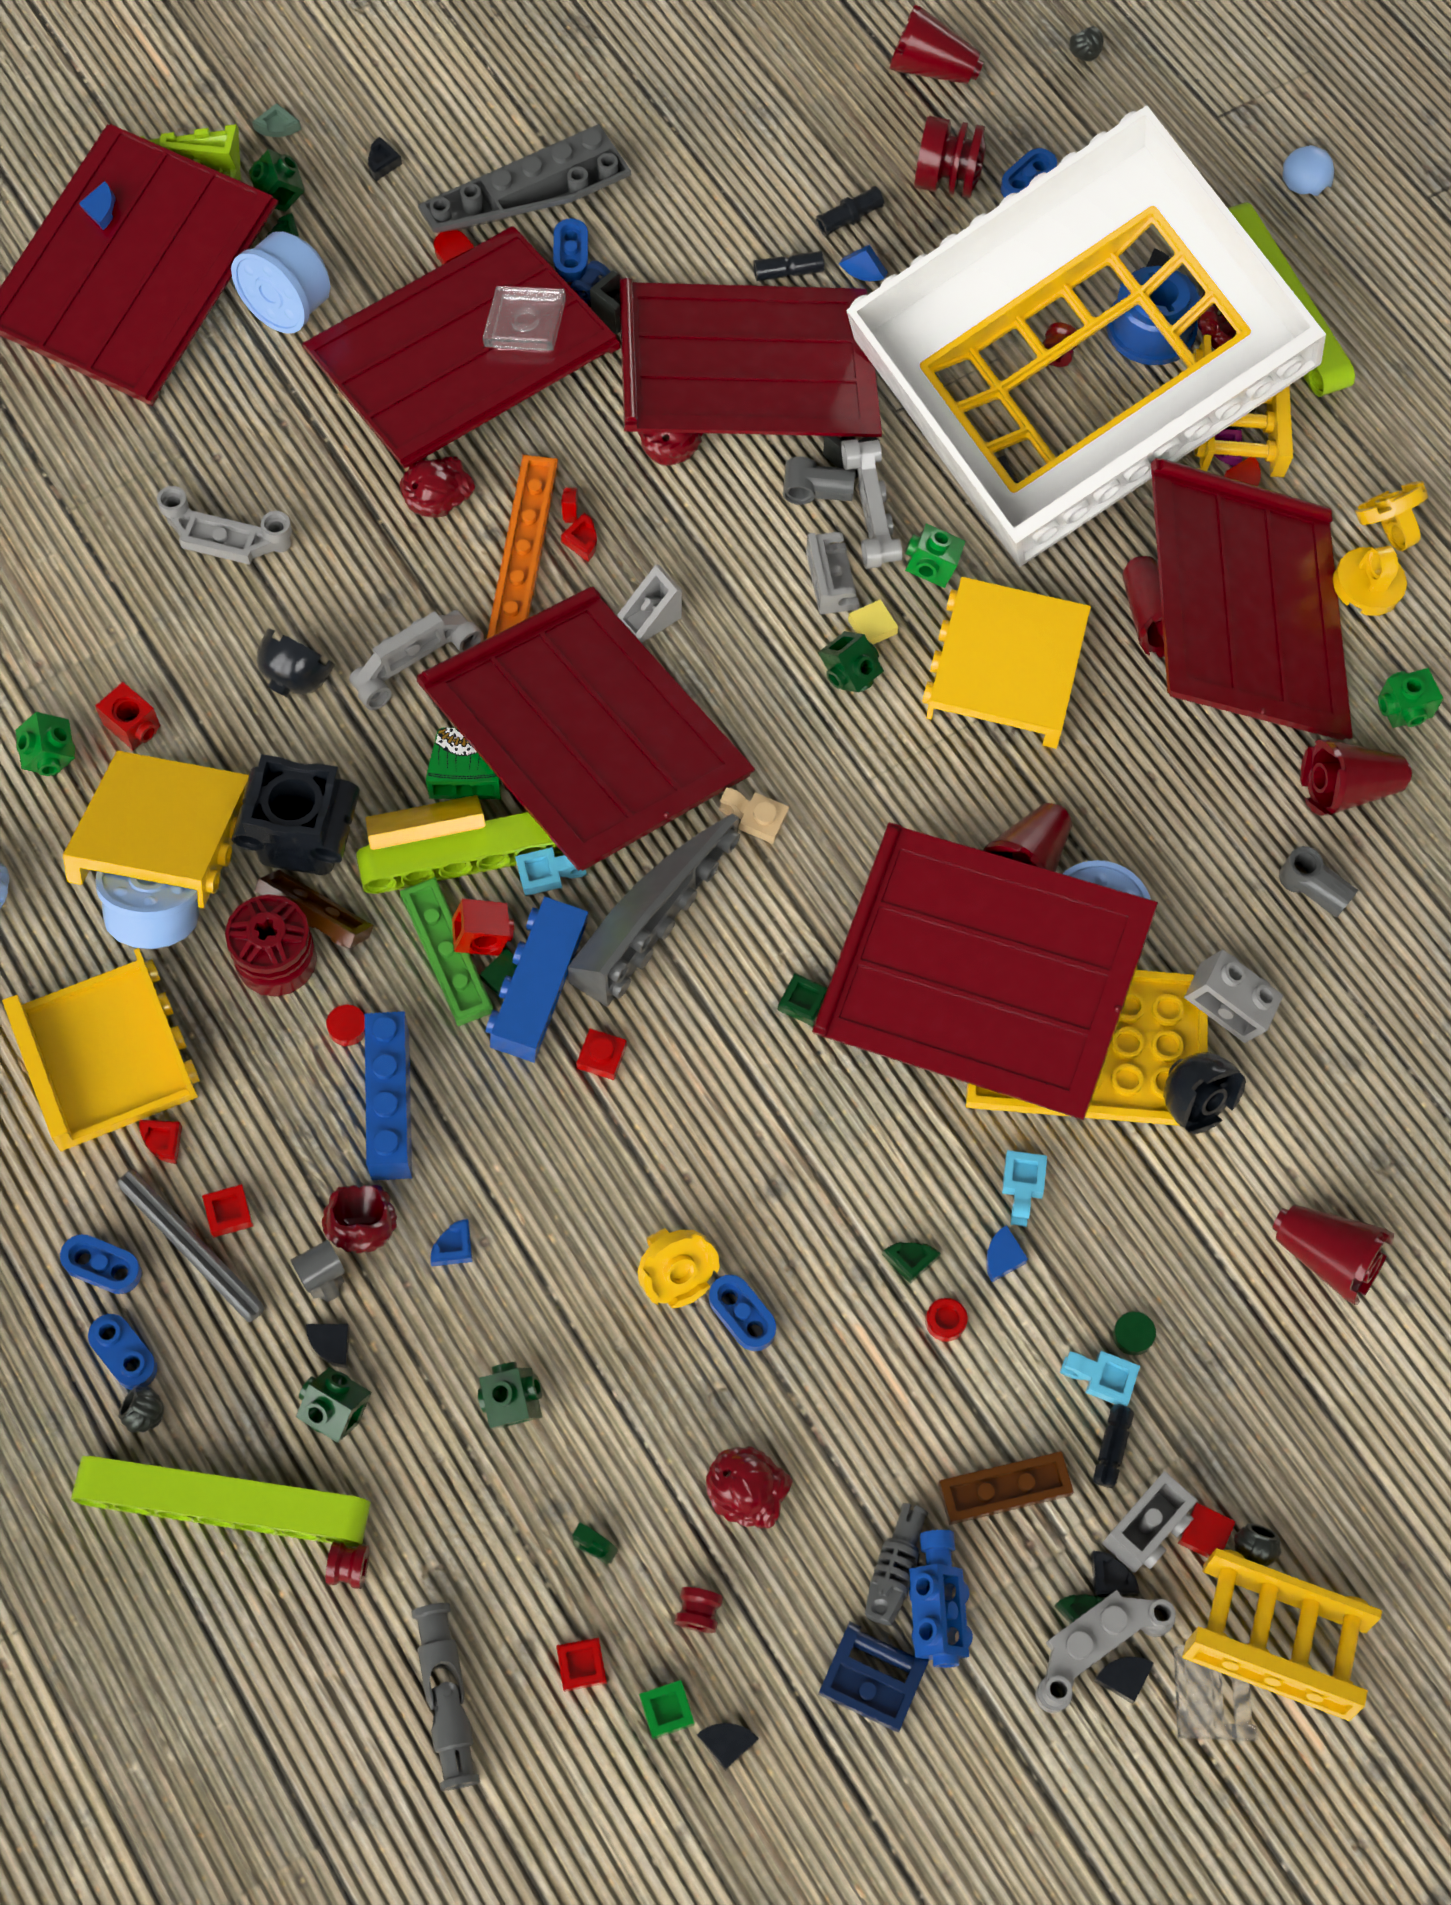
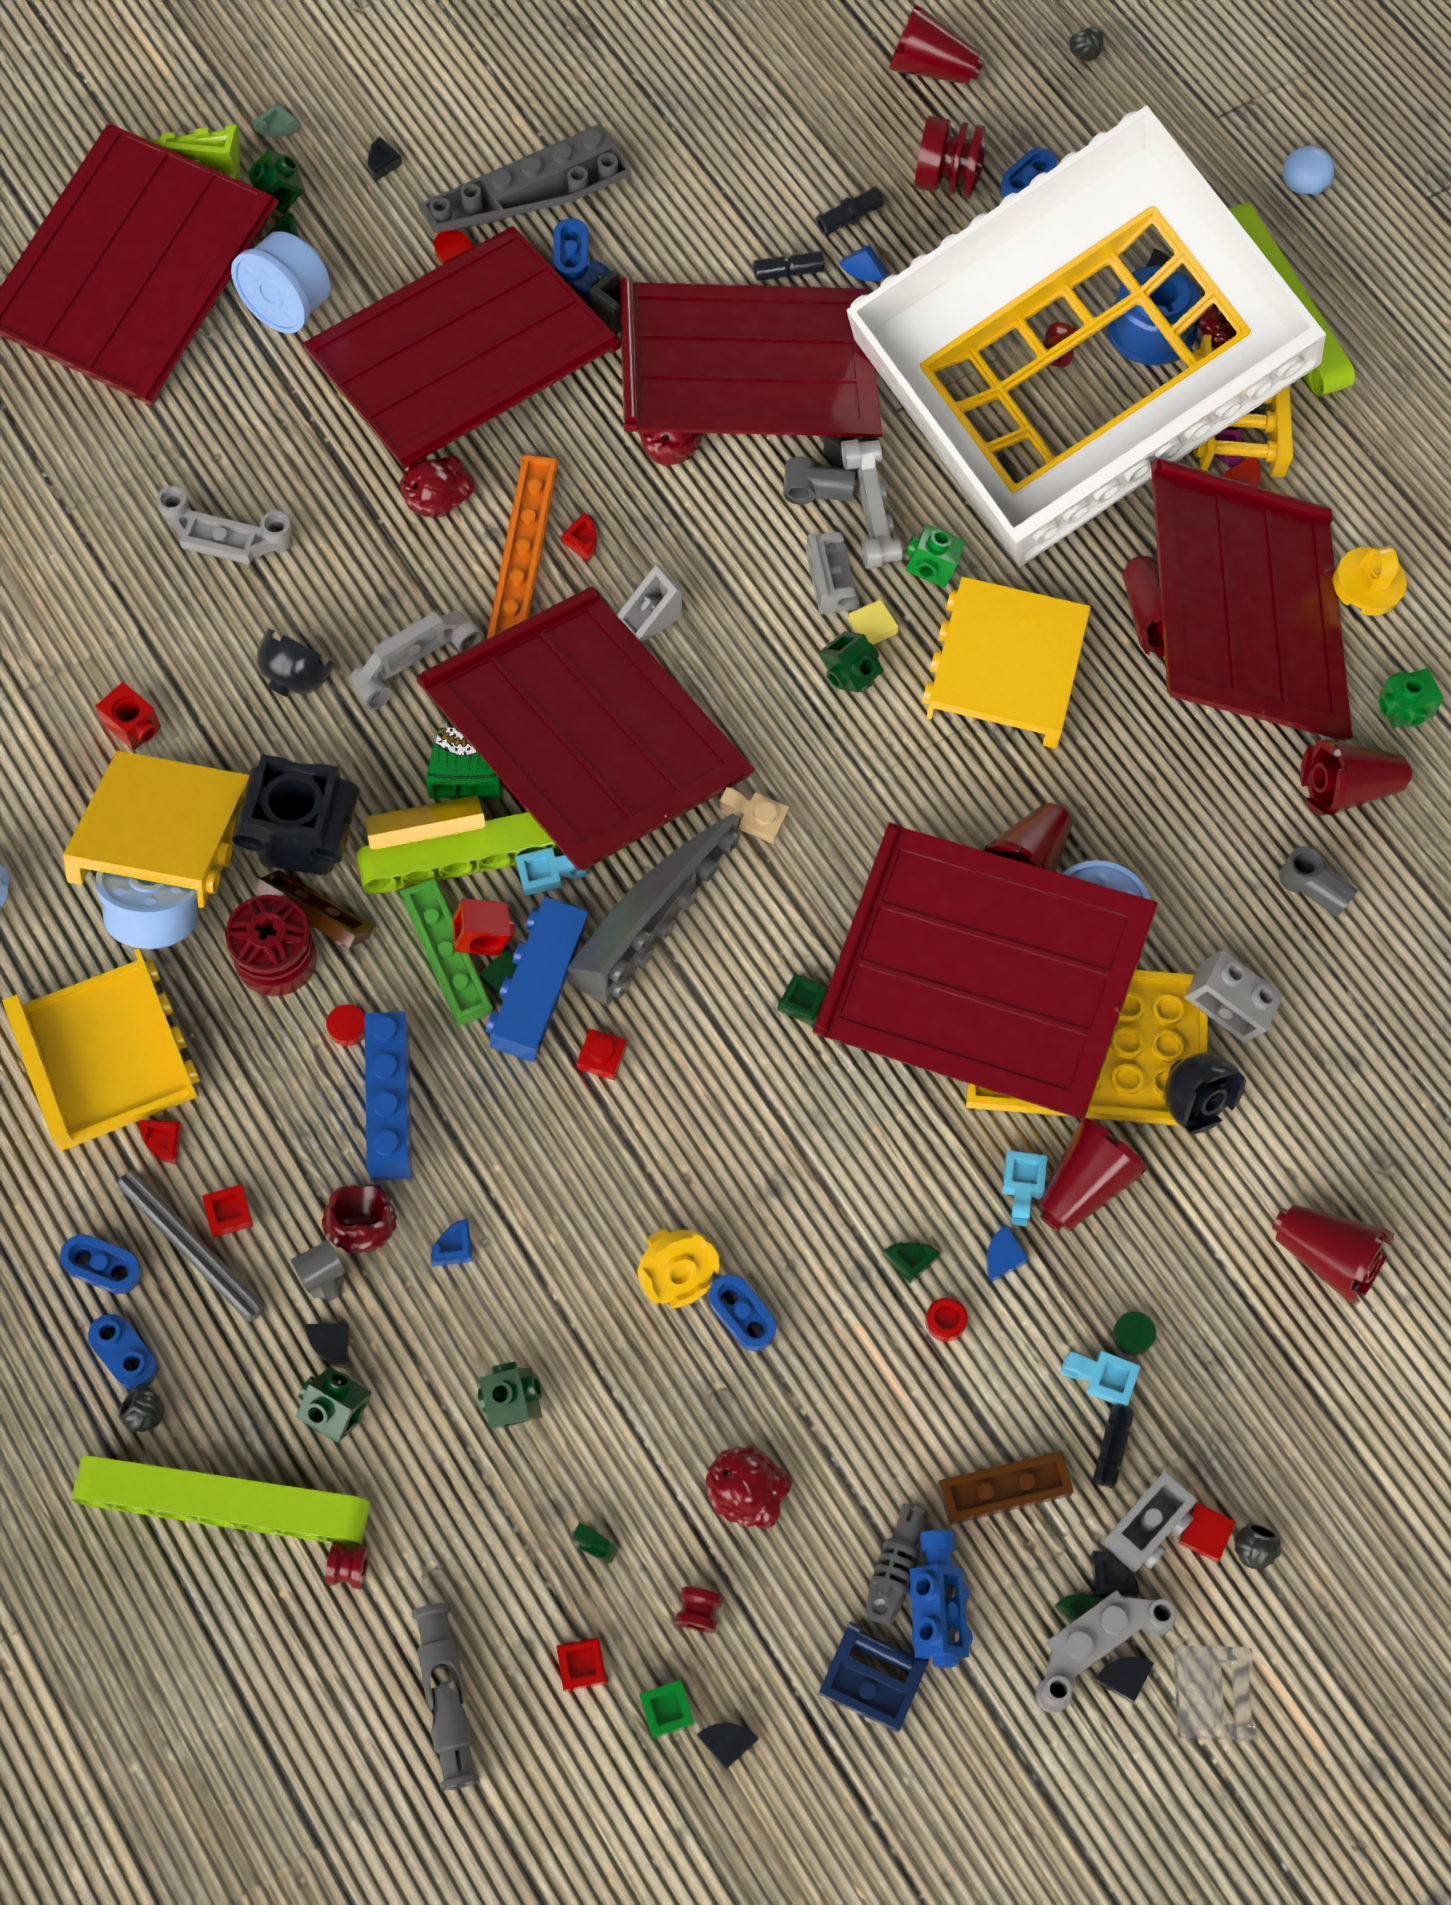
green brick [15,712,75,776] -> none
blue tile [79,181,116,230] -> none
clear tile [483,286,566,351] -> none
red tile [561,487,578,523] -> none
yellow fence [1182,1548,1382,1721] -> none
yellow tile [1355,481,1429,551] -> none
none -> dark red cone [1038,1118,1147,1232]

